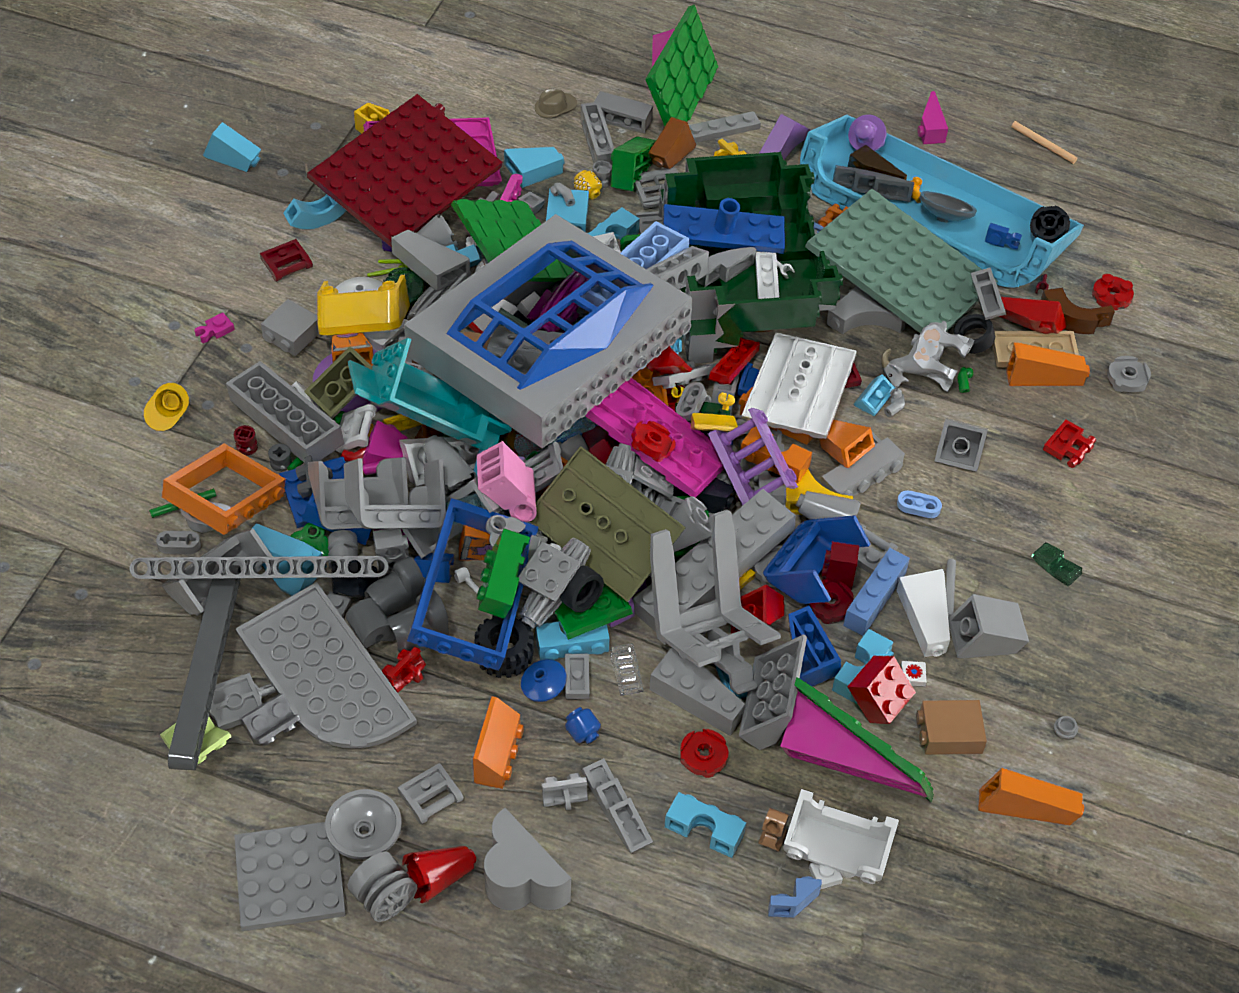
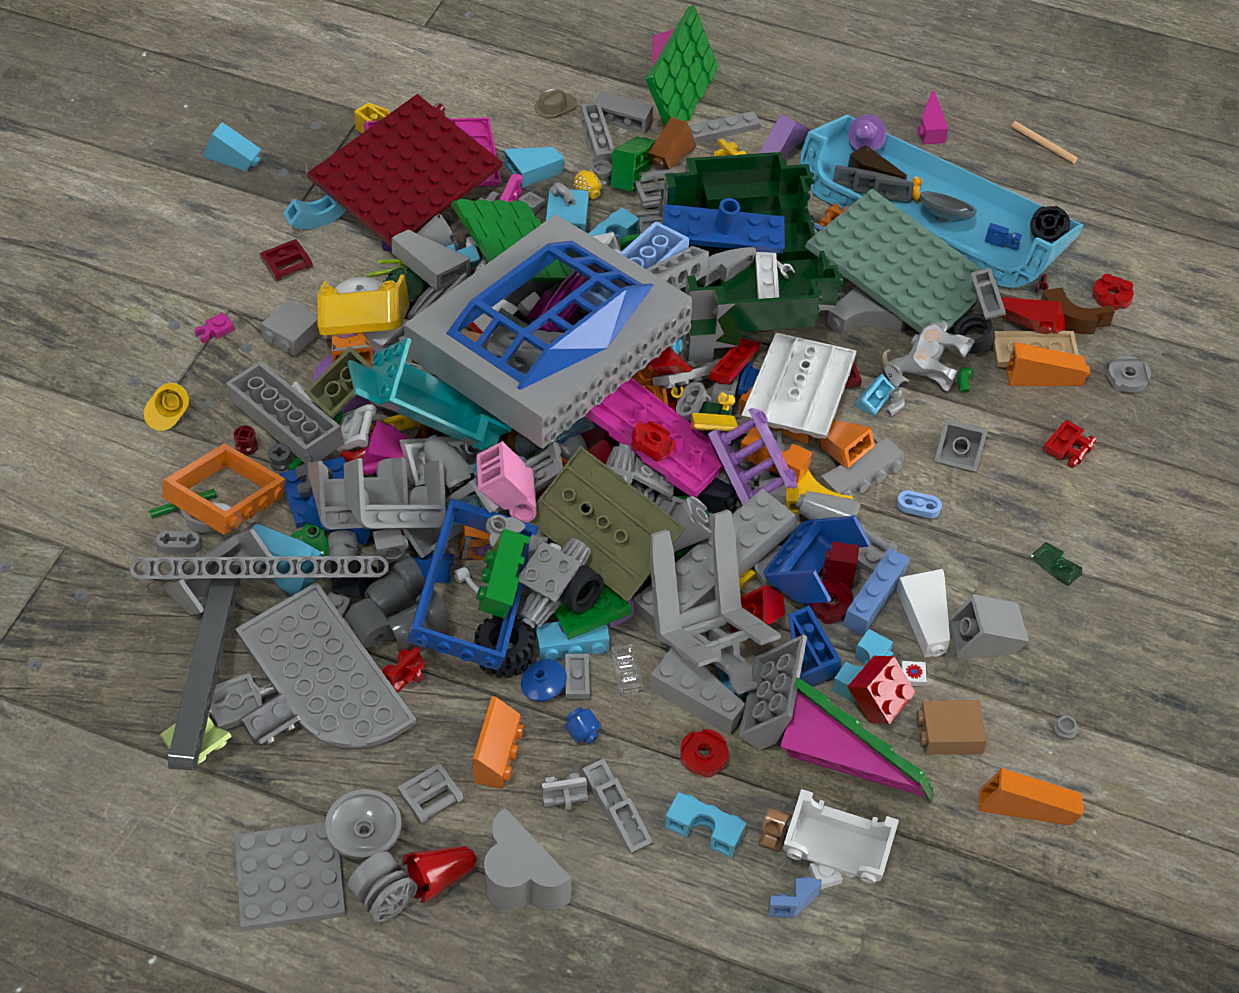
light grey bar [946,559,956,618] -> none

